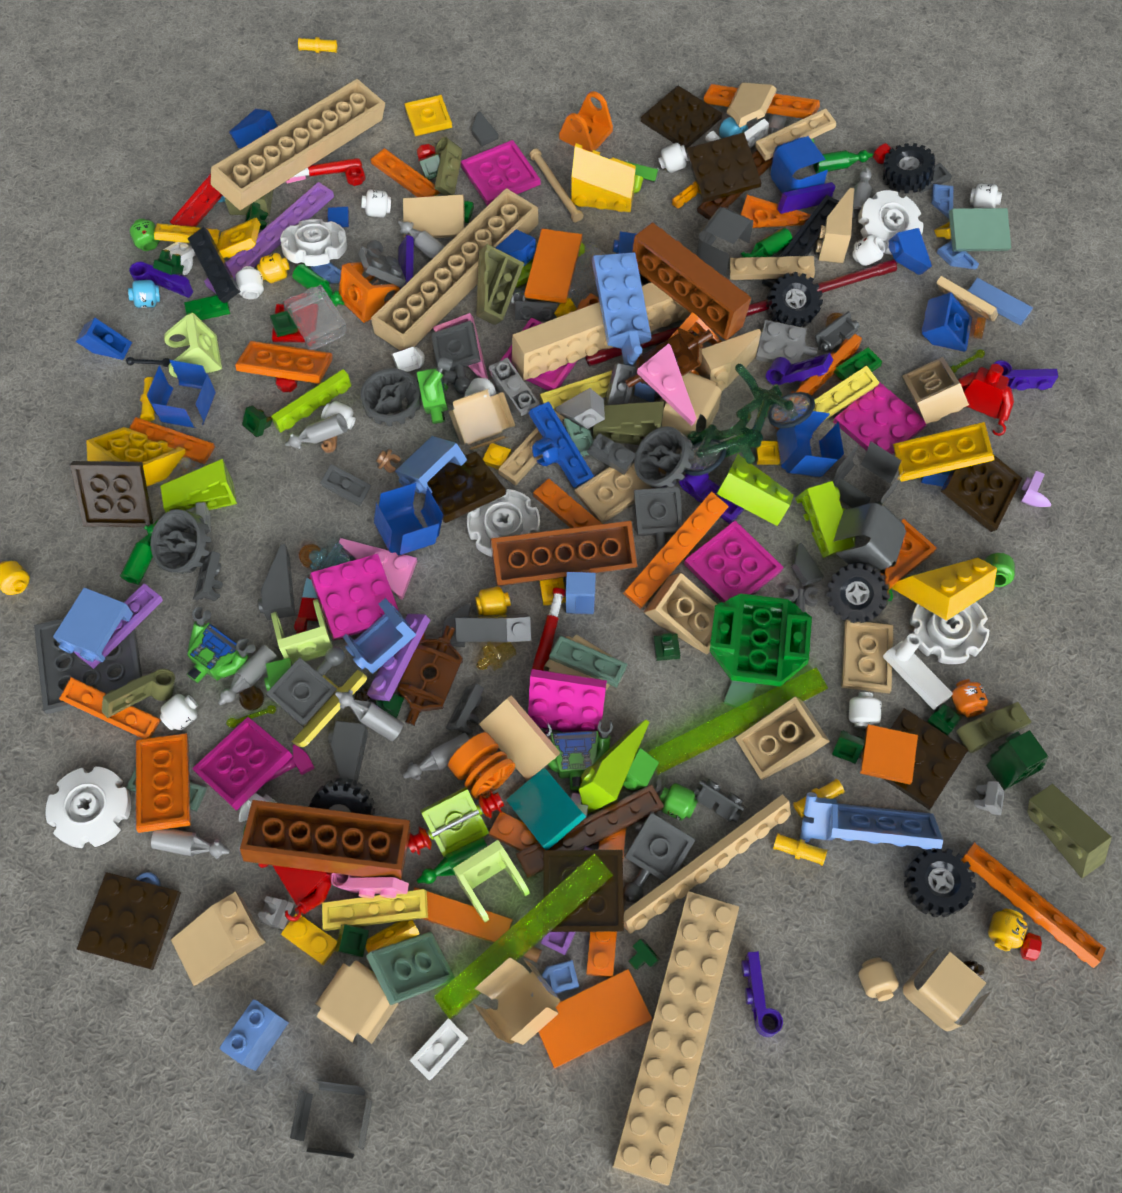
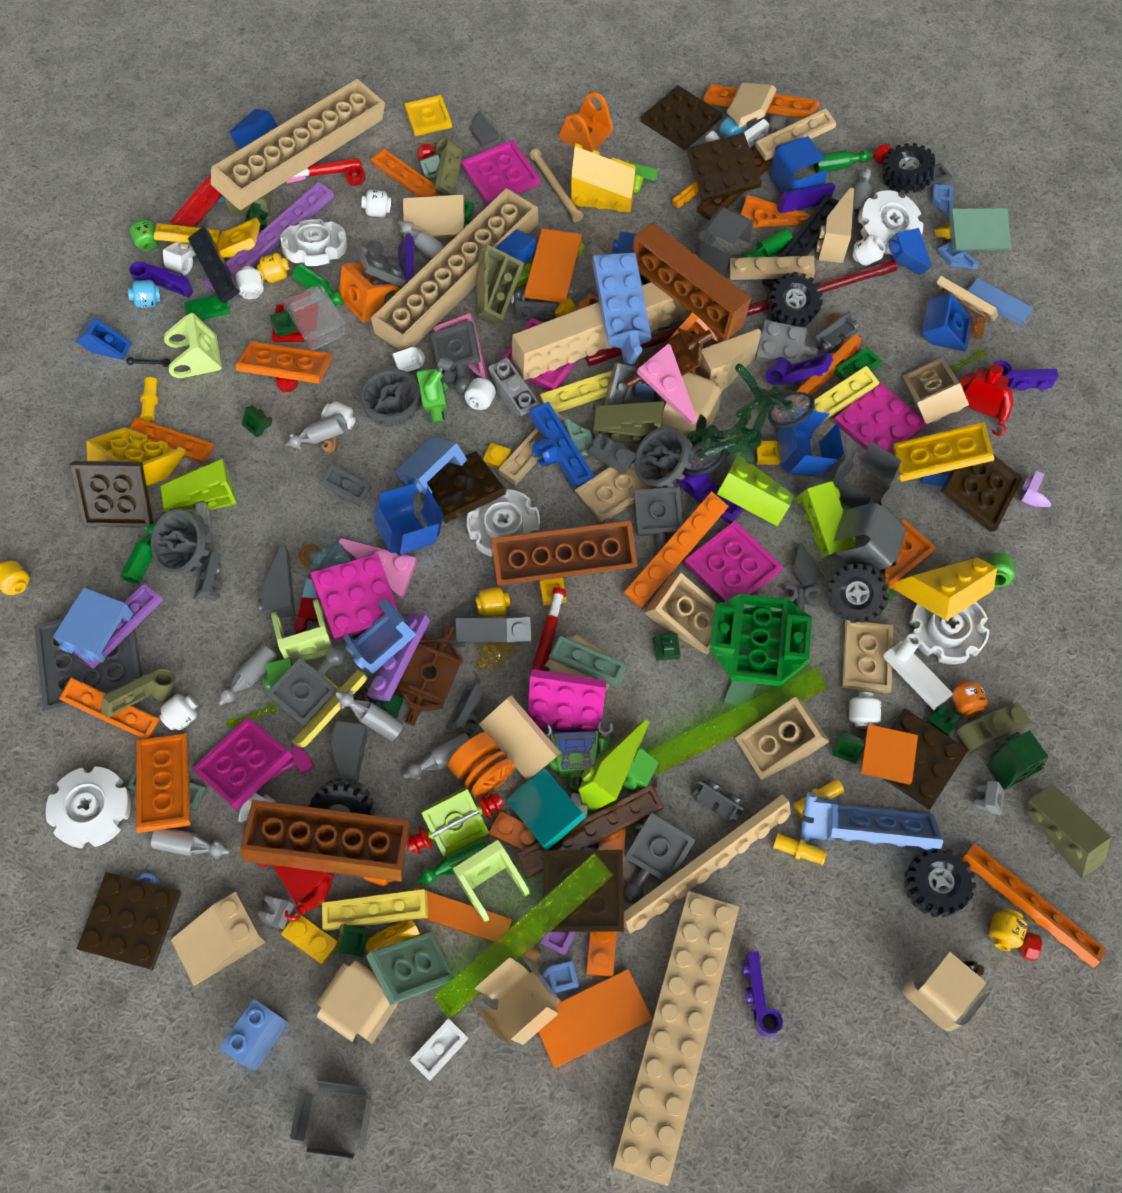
blue piece [147,360,216,428] -> none
dark green tile [153,250,184,275] -> none
torso [187,607,256,684] -> none
dark brown plate [239,685,264,711] -> none
lime plate [271,369,351,433] -> none
yellow pin [298,37,337,53] -> none
medium blue tile [310,262,341,284] -> none
blue tile [328,207,349,227] -> none
bright pink plate [331,873,409,898] -> none
medium nougat plate [376,449,401,473] -> none
tan piece [449,388,515,450] -> none
orange plate [533,478,602,528] -> none
light grey slope [556,388,605,429] -> none
medium blue panel [566,572,596,614] -> none
dark green tile [628,939,661,970] -> none
white head [658,143,689,173] -> none
bright green head [659,783,698,821] -> none
tan head [859,958,899,1001] -> none
white head [970,184,1002,208] -> none

